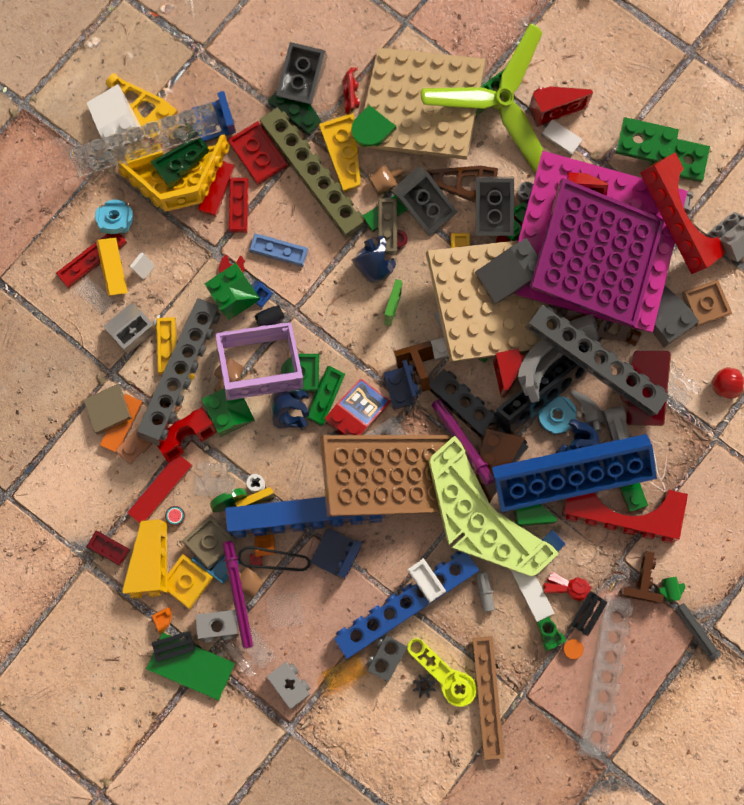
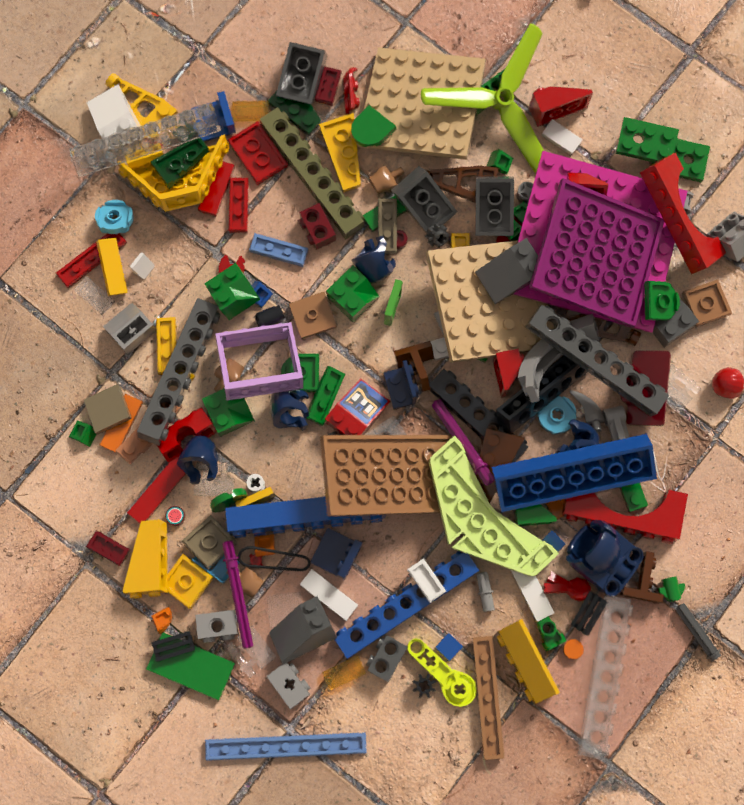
none -> green slope [69,420,97,447]
none -> dark blue piece [177,436,218,485]
none -> medium blue tile [205,732,367,760]
none -> clear yellow tile [232,101,269,121]
none -> dark grey slope [269,596,337,664]
none -> medium nougat plate [289,292,337,340]
none -> dark red brick [298,203,336,250]
none -> white tile [300,569,358,621]
none -> dark red plate [315,66,342,106]
none -> green slope [326,266,380,323]
none -> dark grey gear [425,223,450,248]
none -> blue tile [435,633,463,661]
none -> green slope [486,149,513,175]
none -> yellow slope [496,619,560,704]
none -> orange tile [546,499,565,520]
none -> dark blue piece [566,520,644,597]
none -> green tile [645,281,680,321]

